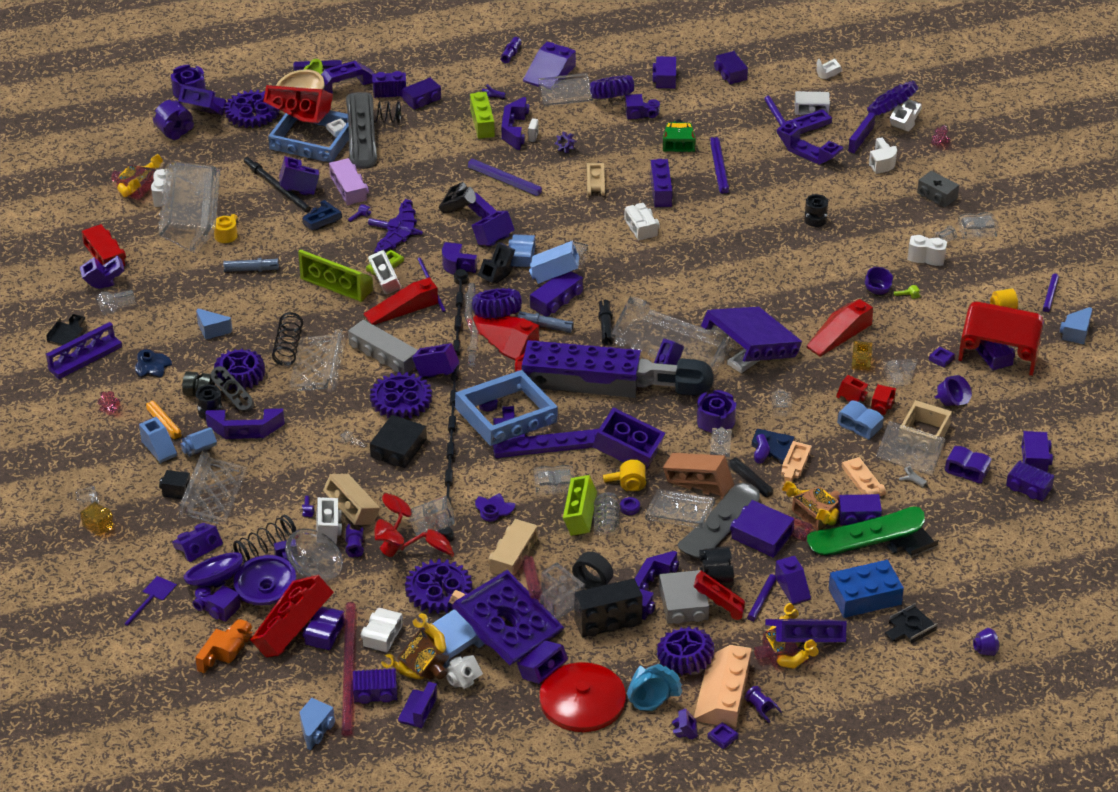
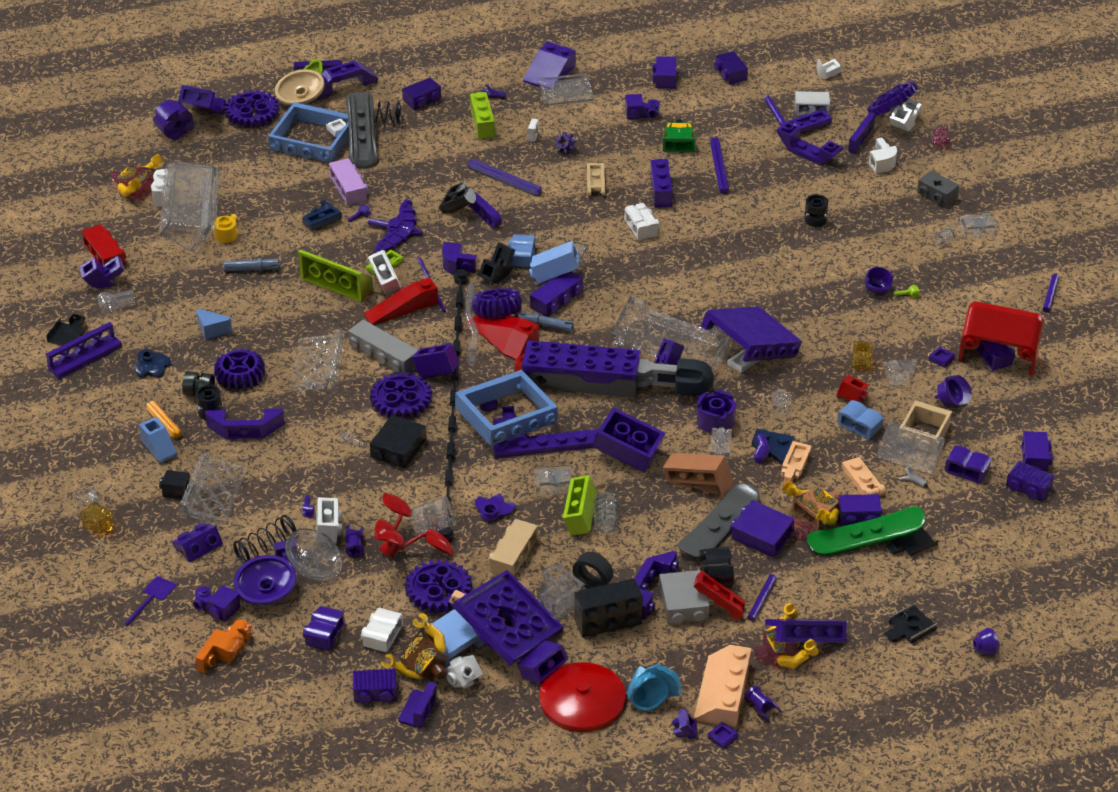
clear pink plant [98,391,120,415] -> none
dark purple brick [170,65,206,99] -> none
medium blue brick [181,427,217,456] -> none
dark purple dish [183,552,243,588] -> none
dark grey beam [211,366,254,412] -> none
black bar [244,157,311,212] -> none
red wedge [250,574,334,657] -> none
red wedge [263,85,333,123] -> none
black piece [272,312,303,366] -> none
dark purple brick [279,156,319,195] -> none
medium blue slope [299,698,335,750] -> none
tan brick [323,474,380,525] -> none
clear pink piece [341,602,356,736] -> none
dark purple brick [372,71,406,98] -> none
dark purple brick [471,211,515,247] -> none
dark purple pin [500,37,522,63] -> none
dark purple slope [501,97,530,150] -> none
clear pink axle [522,555,542,600] -> none
dark purple gear [590,75,635,99] -> none
black pin [598,299,614,345] -> none
yellow piece [603,460,646,491] -> none
dark purple tile [620,497,640,515] -> none
clear tile [645,489,715,528] -> none
dark purple gear [657,626,714,676] -> none
black axle [729,457,773,497] -> none
dark purple slope [775,556,811,605] -> none
red wedge [806,299,873,357] -> none
blue brick [828,560,904,618] -> none
red brick [871,384,896,415] -> none
white brick [907,235,947,266] -> none
yellow piece [990,288,1018,309] -> none
medium blue slope [1059,307,1092,344] -> none

